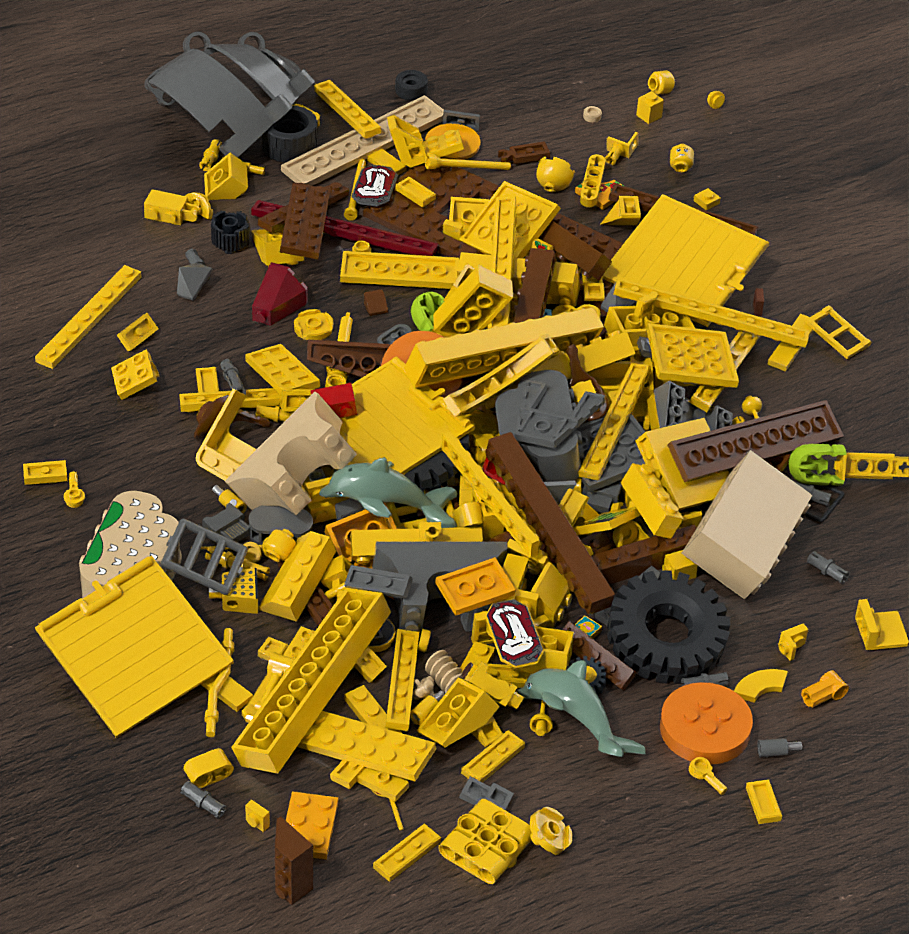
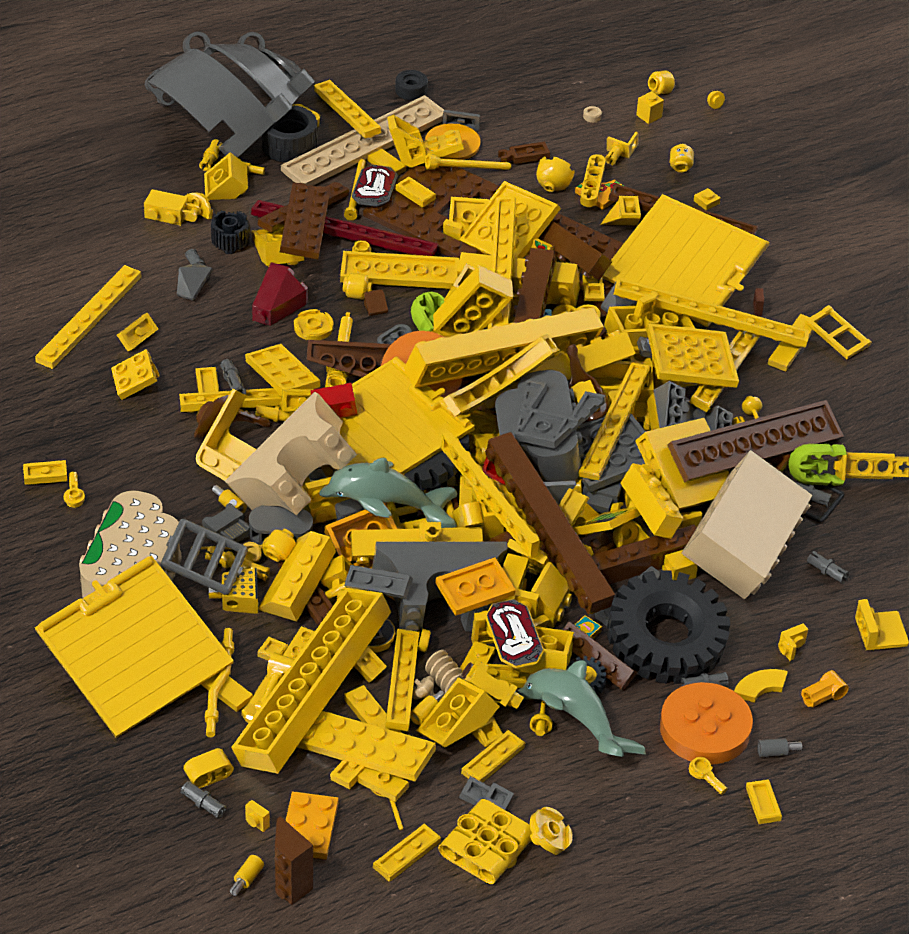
none -> yellow piece [230,855,264,896]
none -> yellow head [343,273,373,300]

